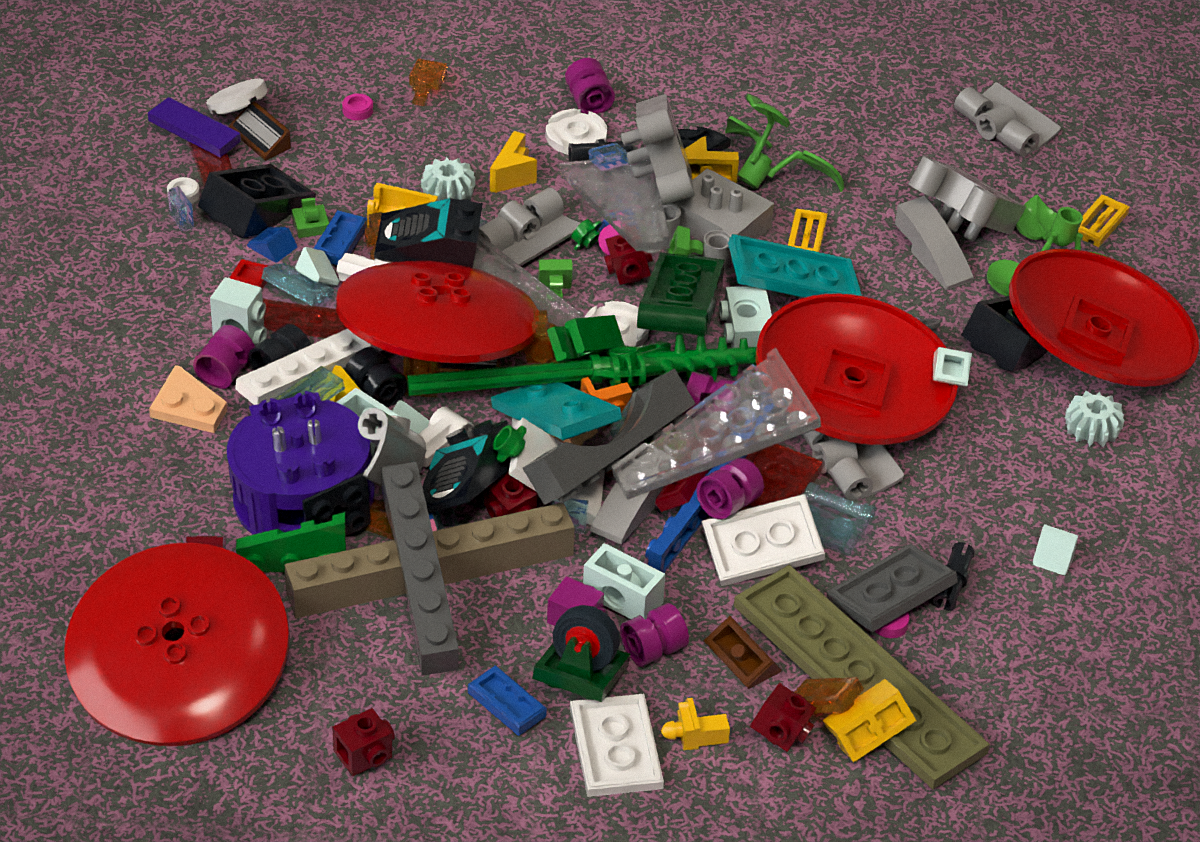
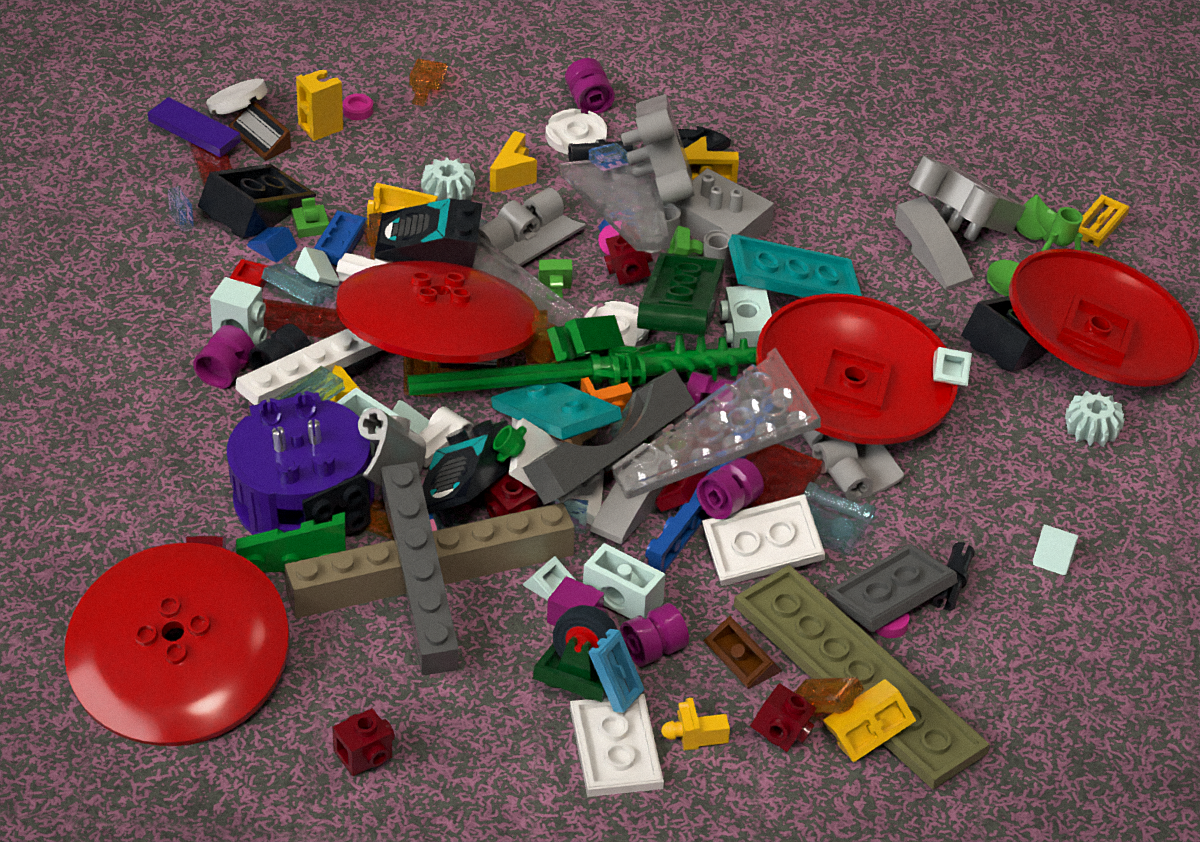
light nougat wing [149,365,227,433] -> none
white tile [167,177,200,205] -> none
black wheel [345,347,407,408] -> none
blue plate [468,665,547,736] -> none
green plate [571,219,602,252] -> none
bright green plant [725,93,844,192] -> none
yellow tile [788,209,828,252] -> none
light grey panel [954,82,1061,157] -> none
none -> yellow hinge [296,70,343,141]
none -> light aqua slope [523,556,576,601]
none -> dark azure tile [588,629,645,713]

